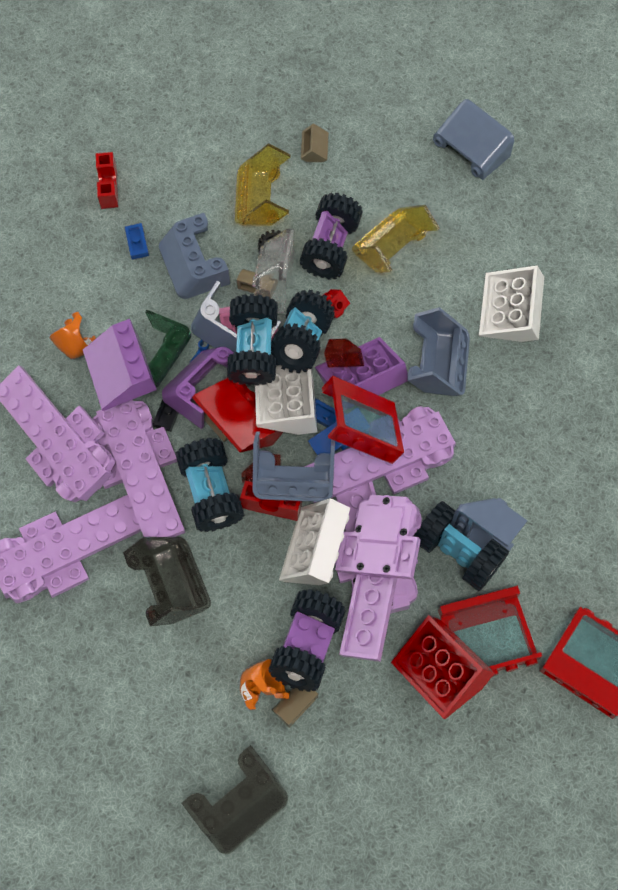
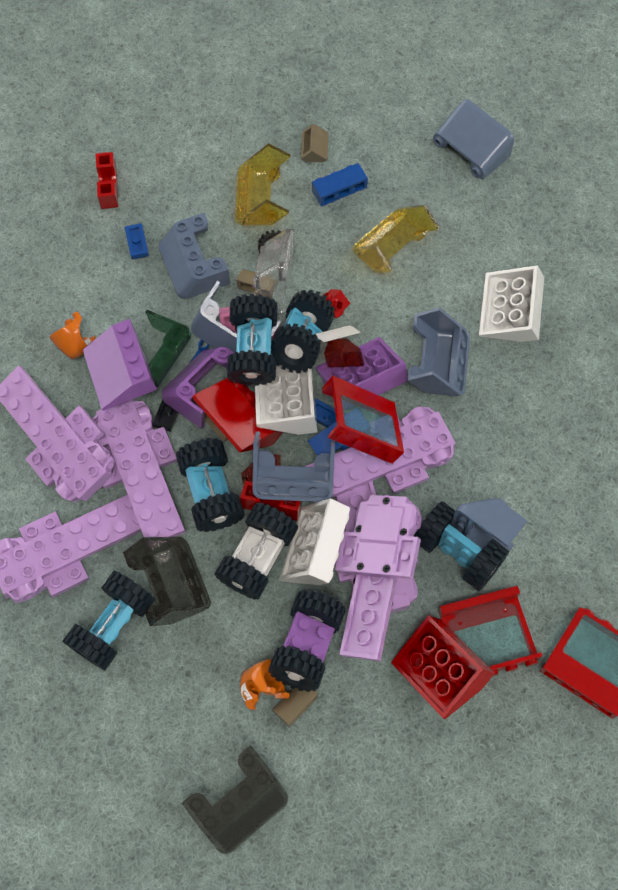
black plate [299,193,363,280] -> none
none -> black plate [62,571,155,671]
none -> black plate [214,503,298,600]
none -> blue brick [312,163,368,207]
none -> white sticker [316,325,360,342]

